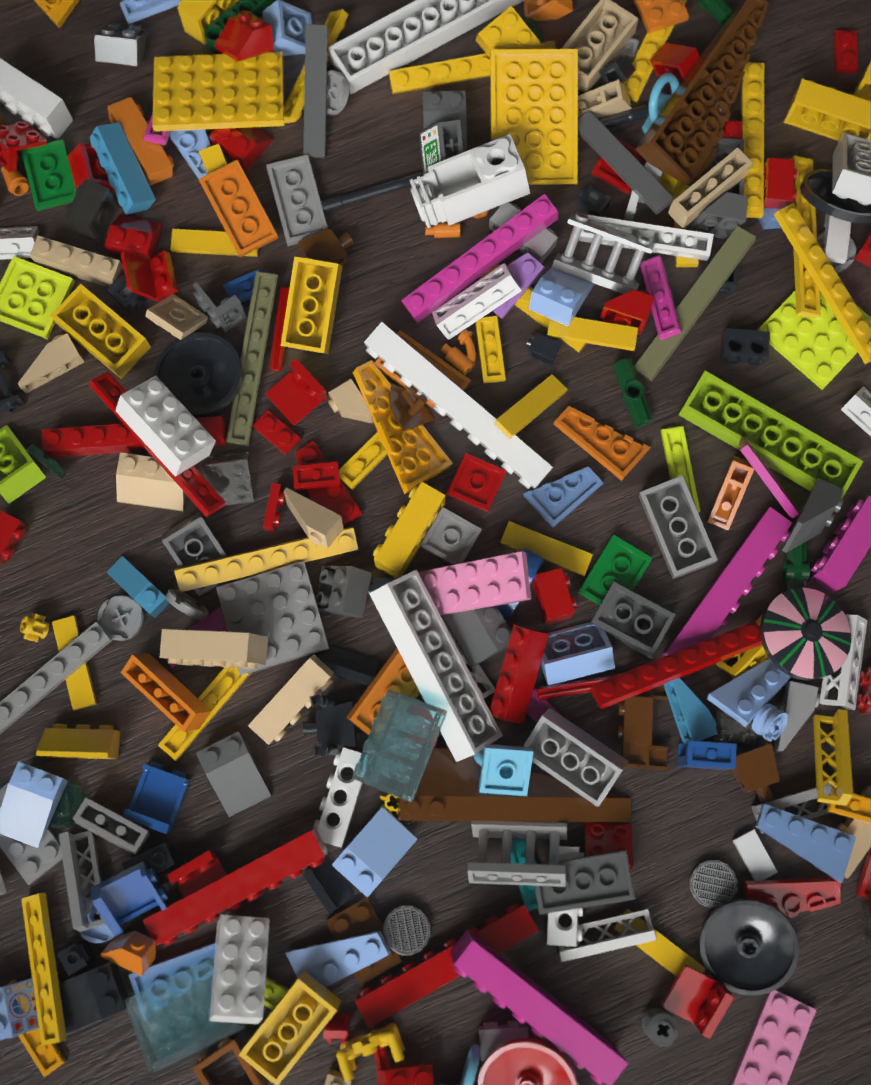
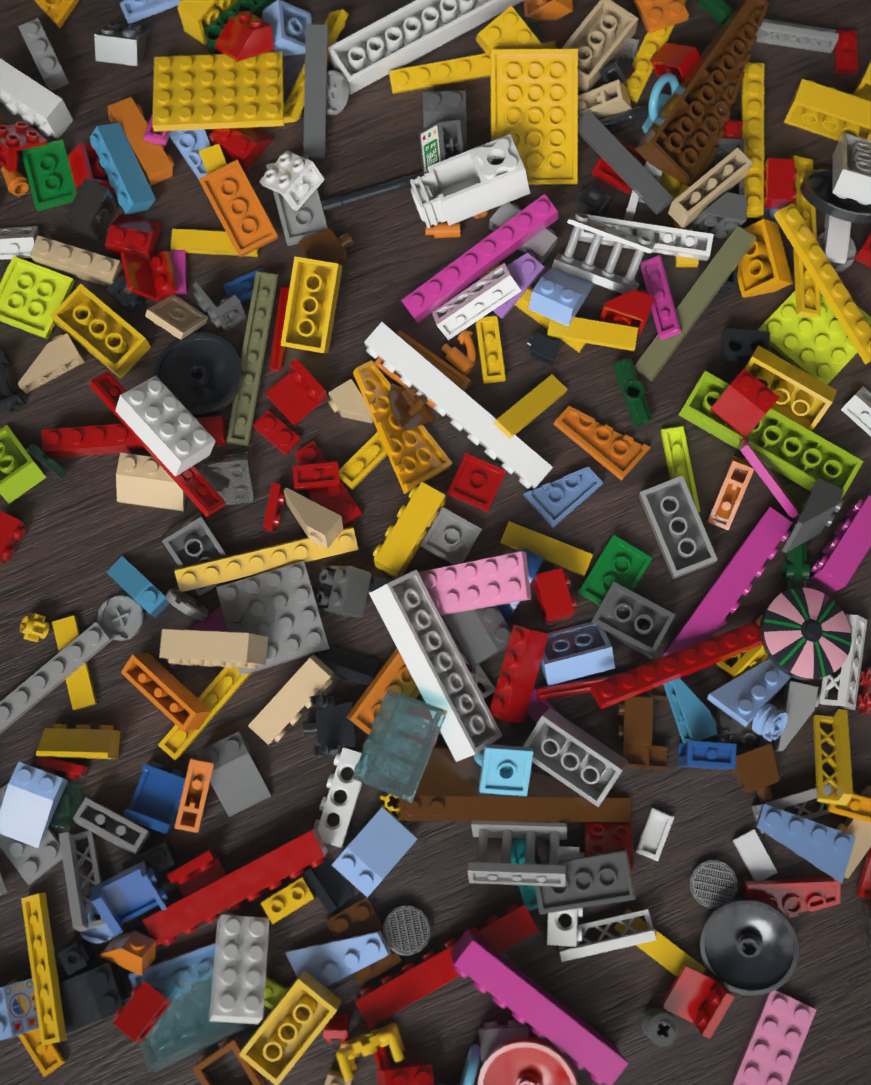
none -> light grey brick [18,18,69,91]
none -> red plate [36,756,89,779]
none -> red brick [112,981,173,1043]
none -> dark pink tile [166,250,187,295]
none -> orange slope [175,758,214,833]
none -> white bracket [259,151,325,211]
none -> yellow brick [261,877,317,924]
none -> white tile [635,808,674,861]
none -> red slope [710,369,780,438]
none -> light orange slope [727,219,793,298]
none -> yellow brick [744,345,837,431]
none -> light grey fence [756,19,839,53]

